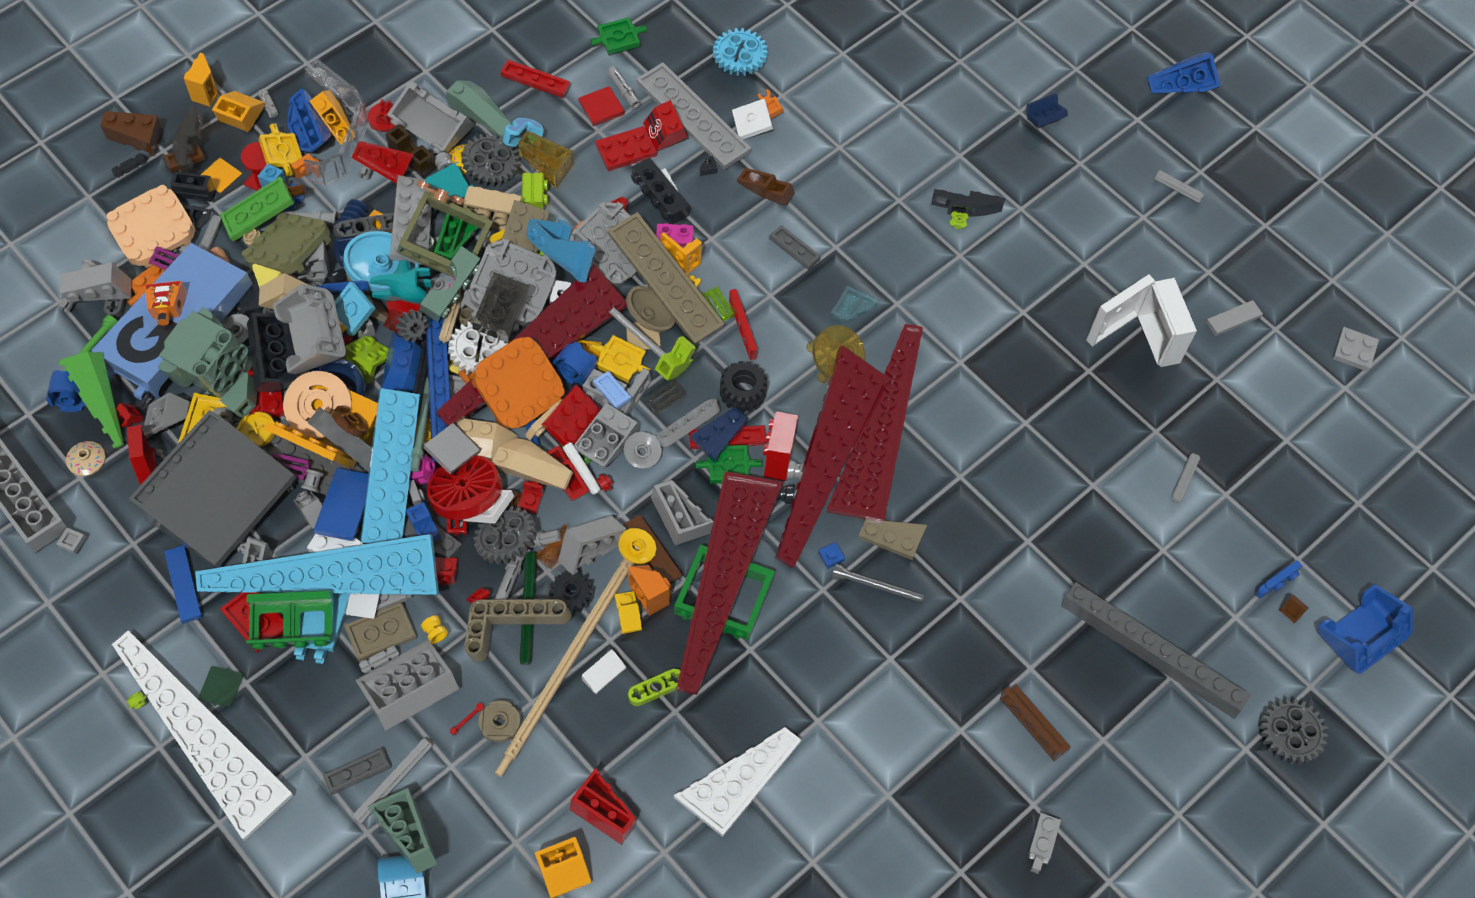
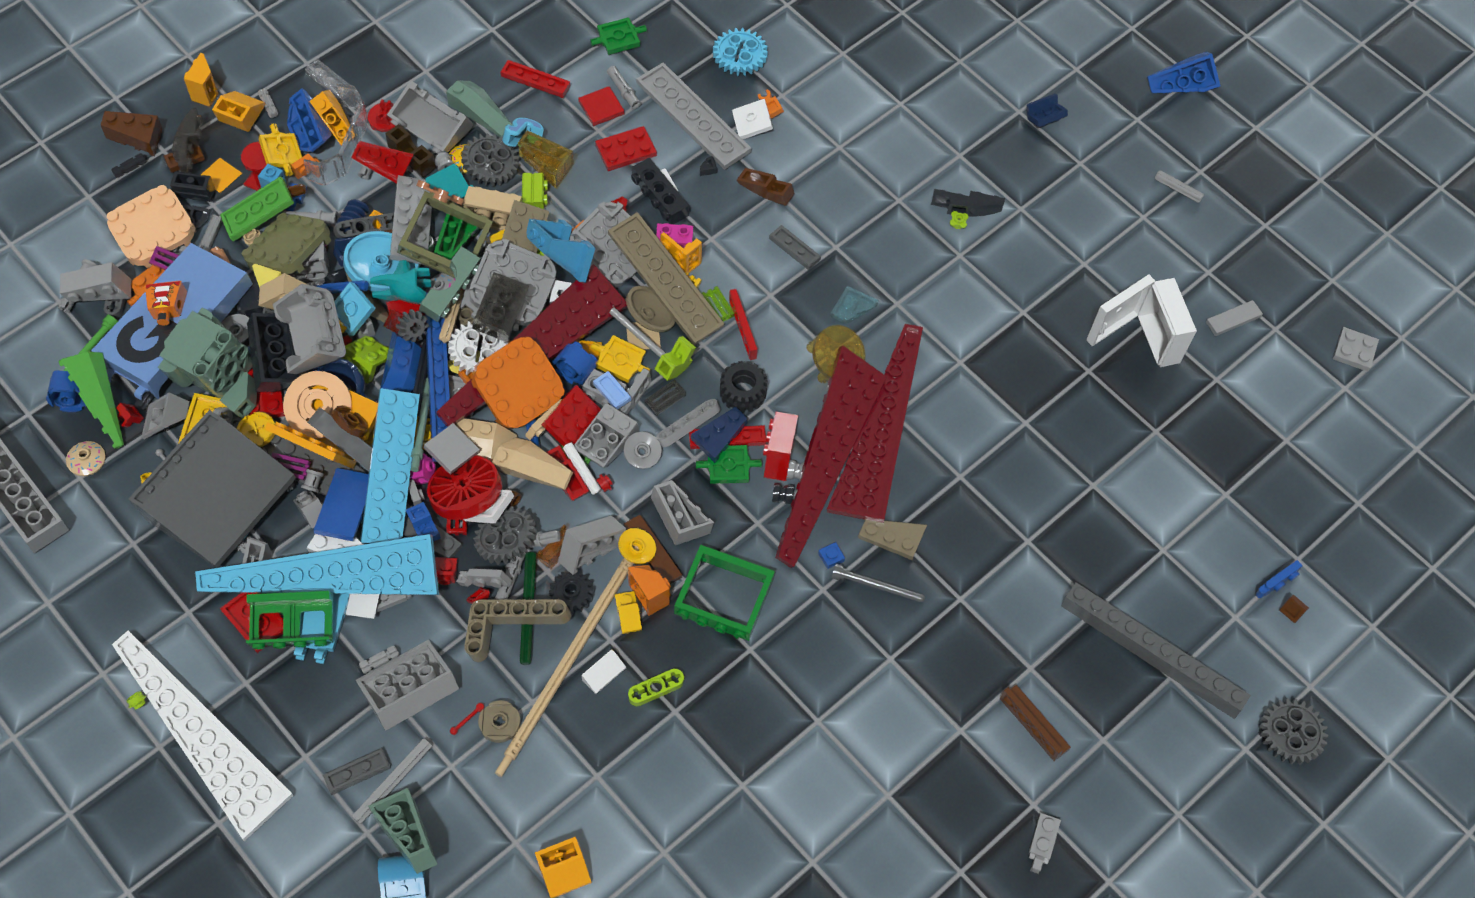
light grey plate [56,528,86,554] -> none
red container [127,424,157,485] -> none
blue tile [164,546,202,624] -> none
clear green piece [198,666,244,708] -> none
dark tan tile [344,602,417,662] -> none
yellow wheel [421,615,448,644] -> none
red bracket [518,481,544,514] -> none
red wedge [570,768,636,845] -> none
red slope [643,100,688,152] -> none
white wing [674,727,801,837] -> none
dark red wing [677,471,783,695] -> none
light grey axle [1171,453,1200,503] -> none
blue windscreen [1318,584,1413,674] -> none
none -> light grey hinge [456,569,512,588]

